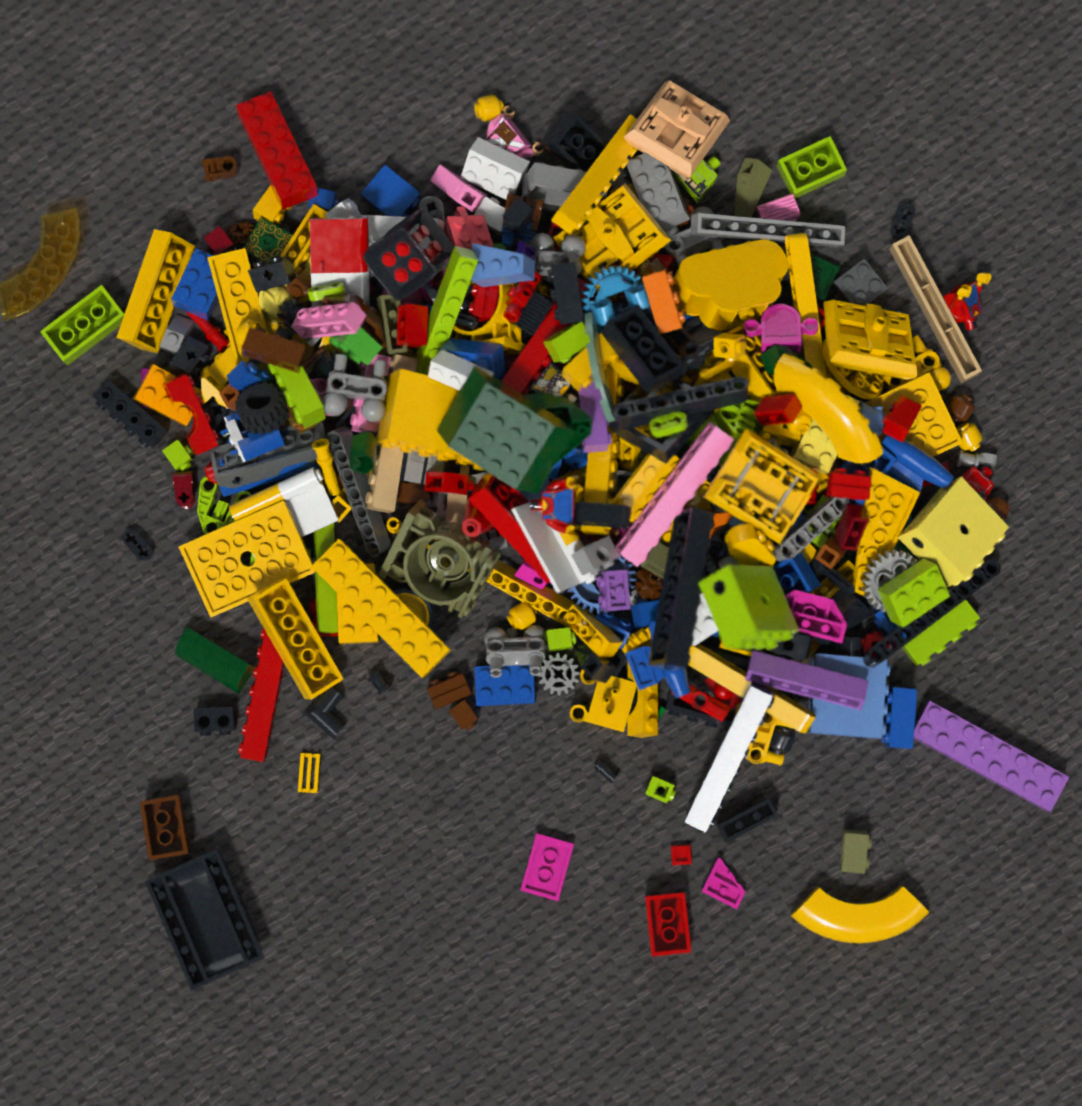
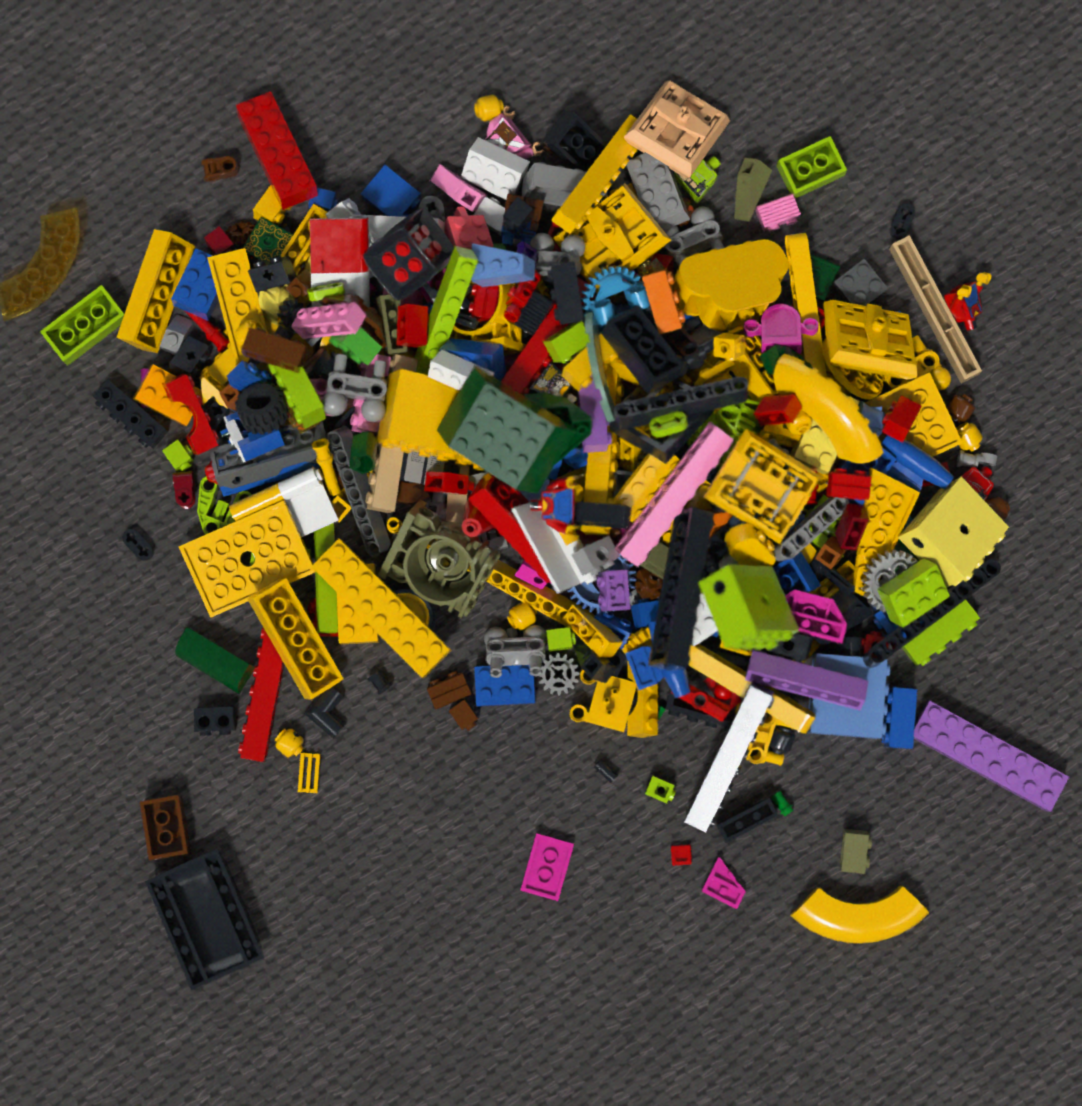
red brick [645,892,691,957] -> none
light grey brick [690,213,845,247] -> none
none -> yellow head [275,729,304,758]
none -> green pin [771,791,794,817]

